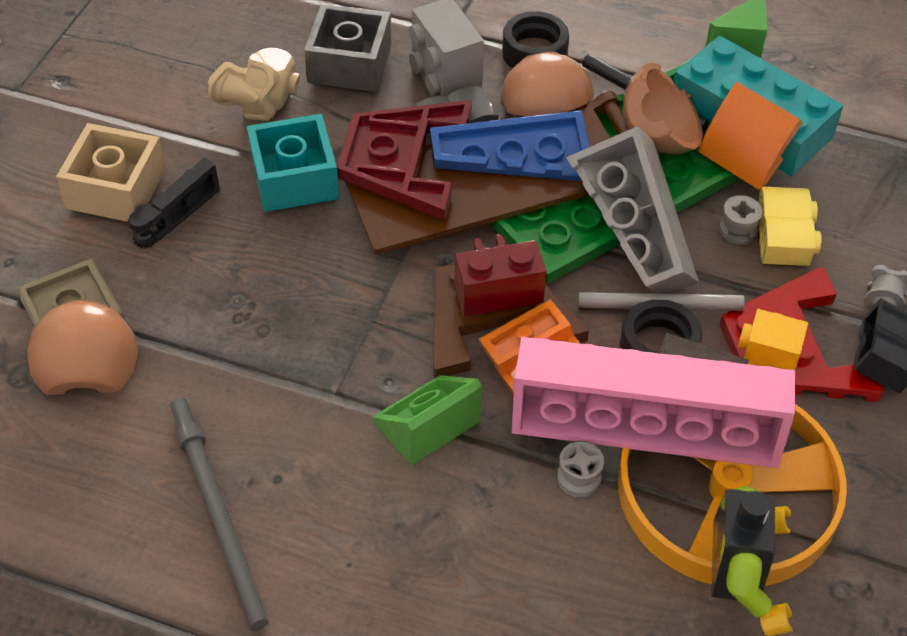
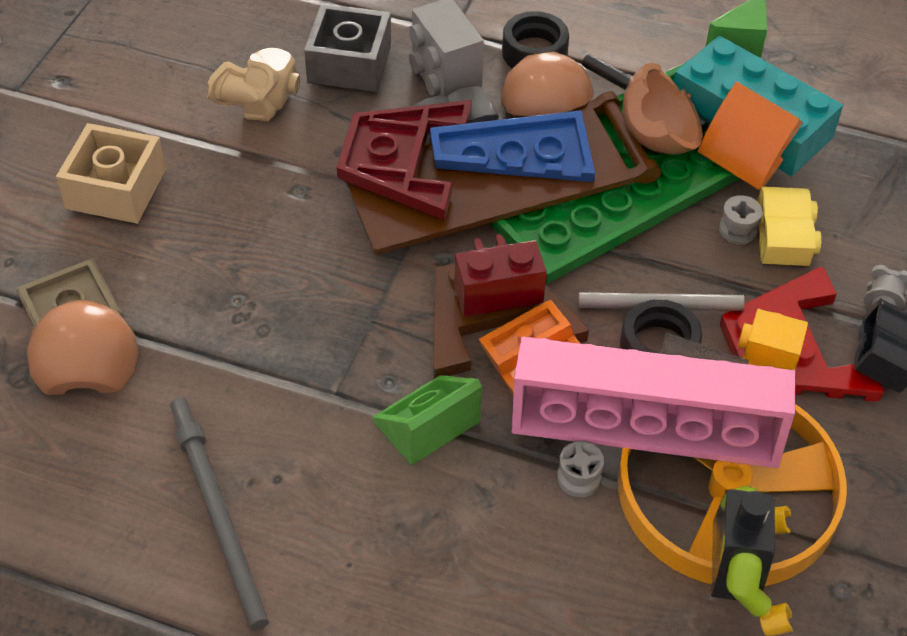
black hinge [128,157,220,249] -> none
teal brick [246,114,339,212] -> none
light grey wedge [566,126,699,294] -> none

